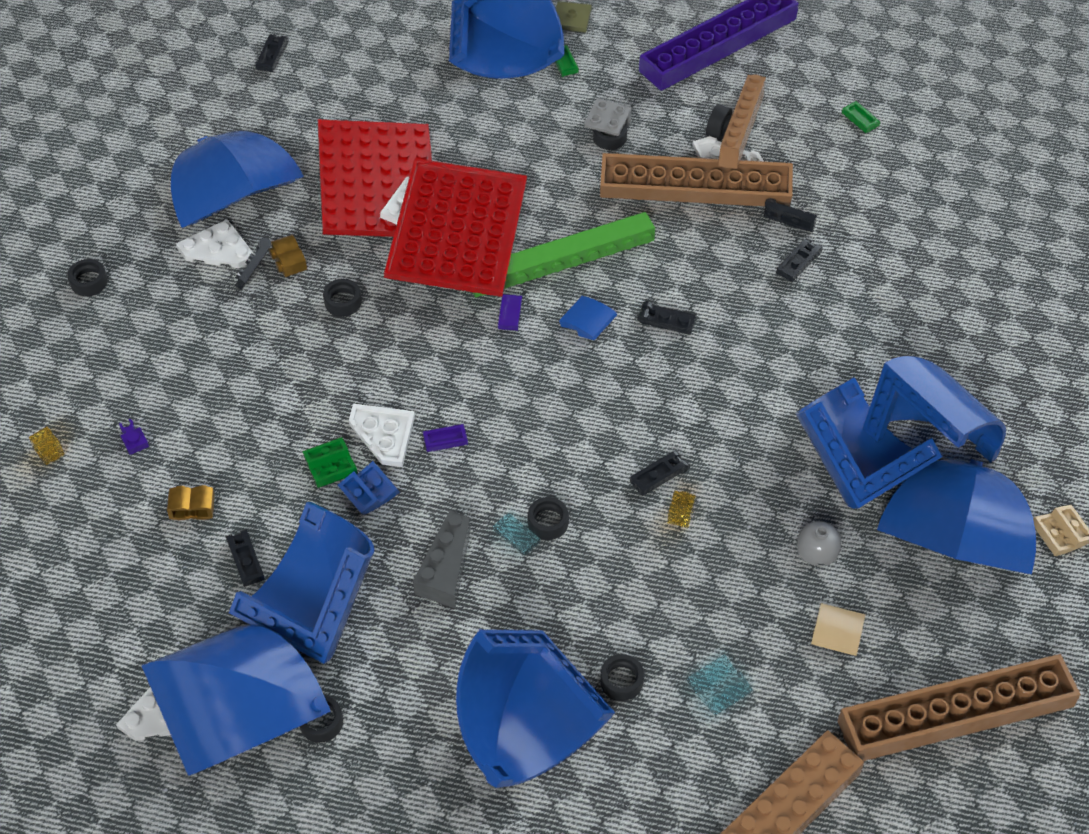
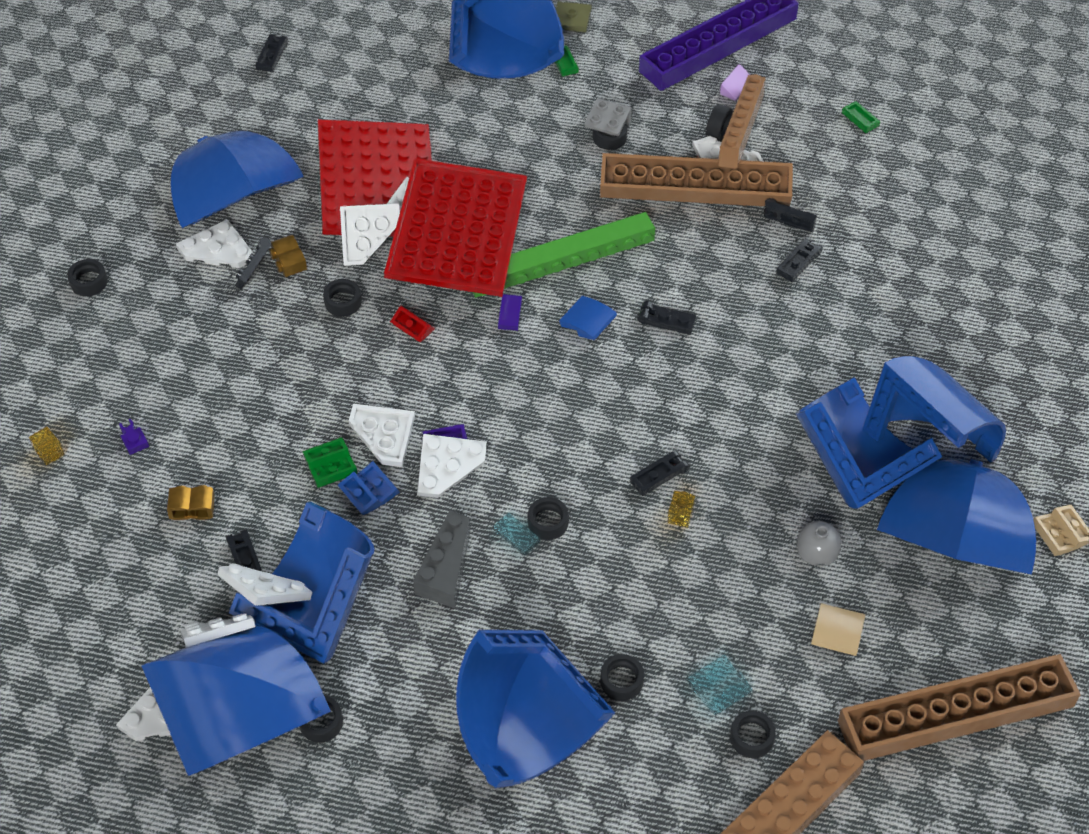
none -> white plate [180,613,255,648]
none -> white plate [217,564,312,606]
none -> white plate [340,204,400,265]
none -> red slope [390,305,435,343]
none -> white plate [417,434,487,498]
none -> lavender slope [720,65,750,101]
none -> black tyre [730,710,776,759]

